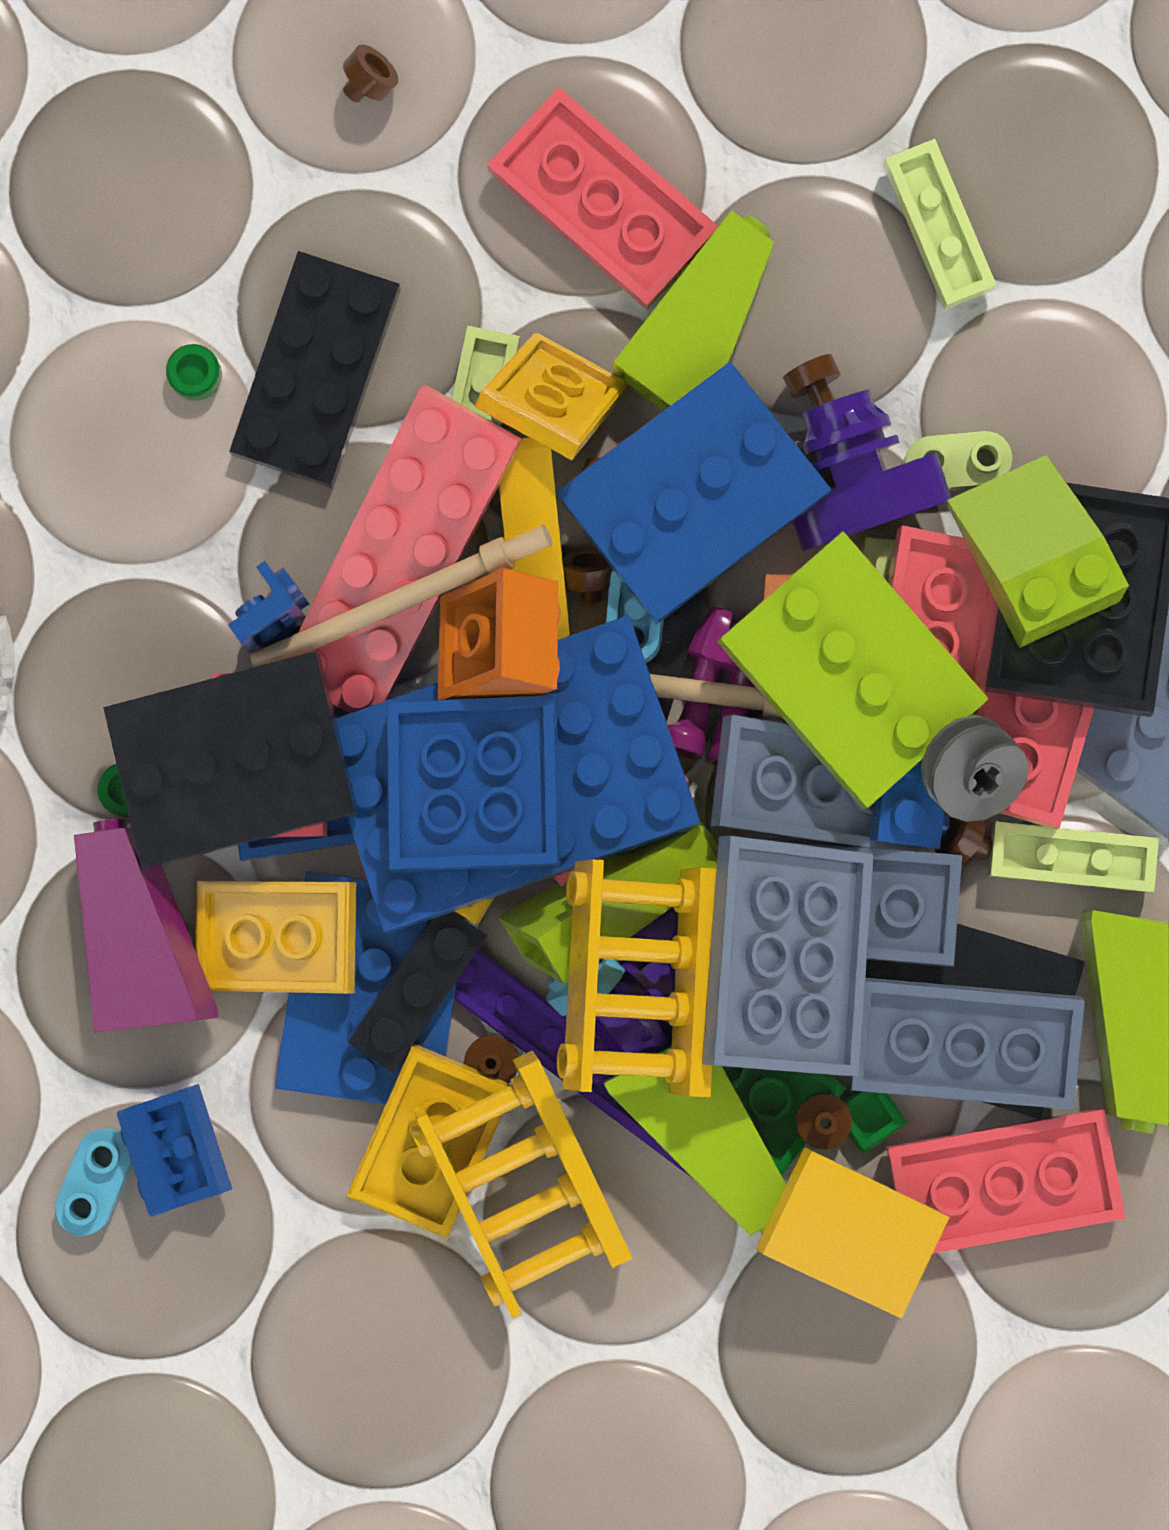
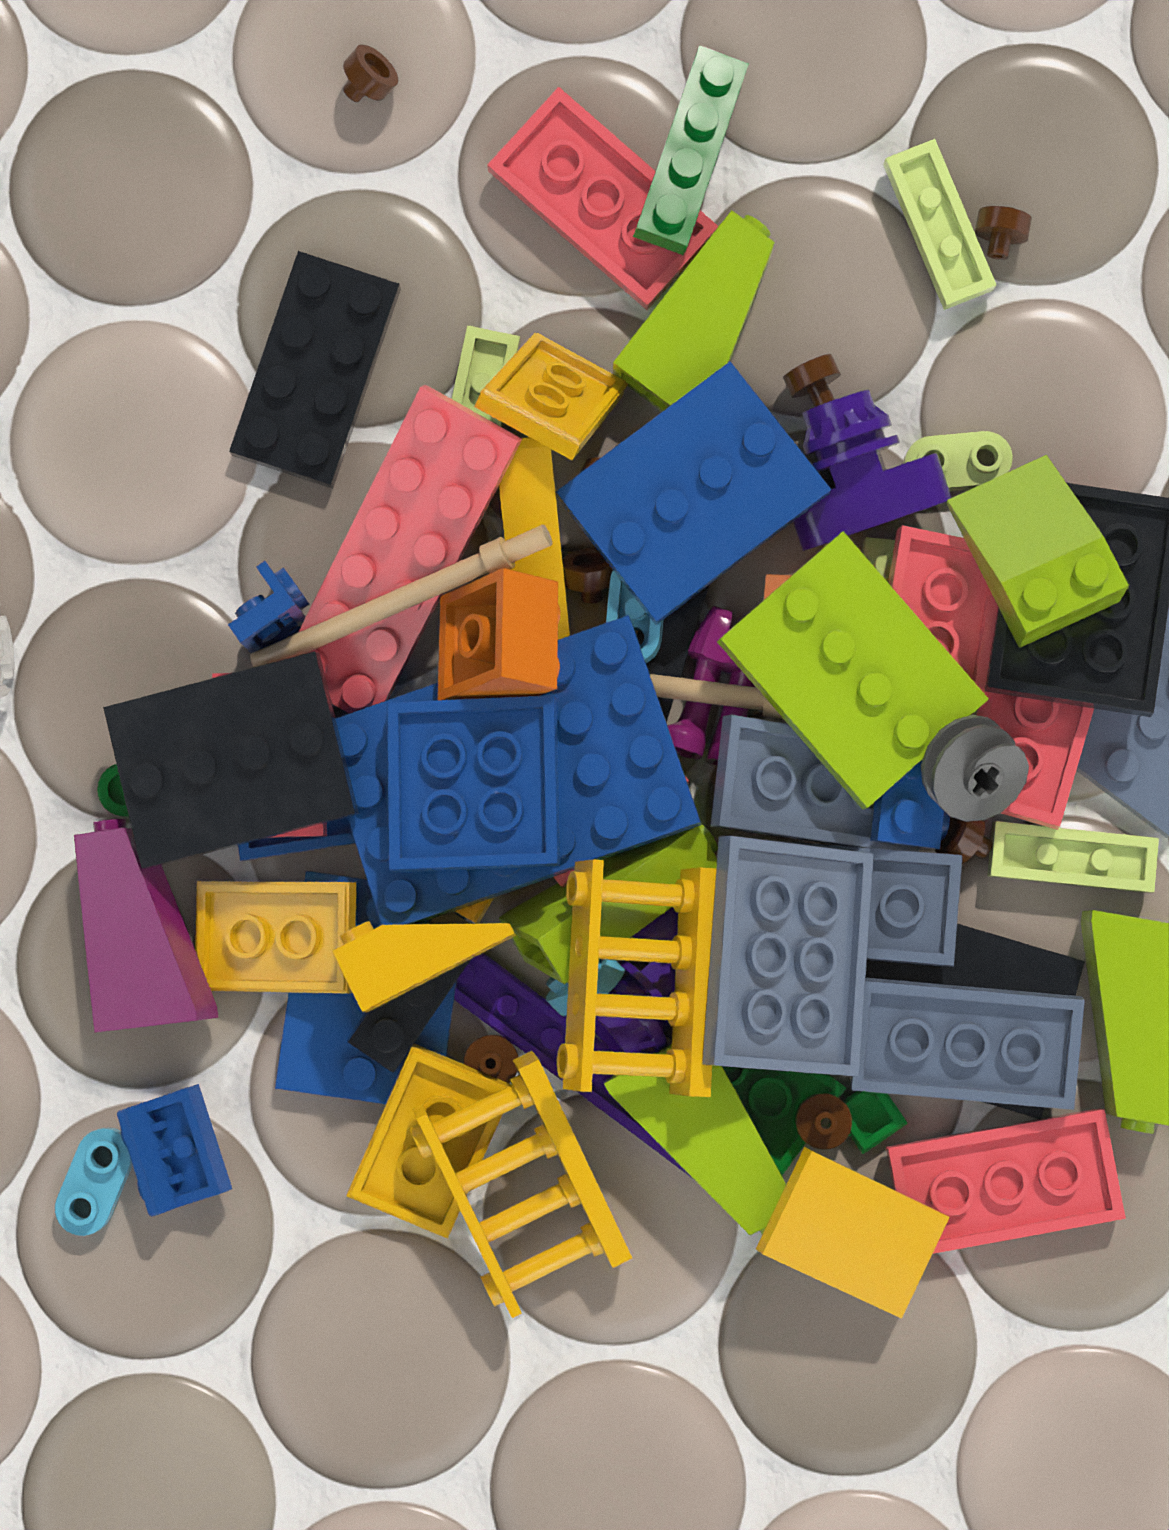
green tile [166,344,222,401] -> none
none -> yellow slope [332,921,516,1013]
none -> plate [633,45,749,255]
none -> reddish brown tile [975,206,1032,260]

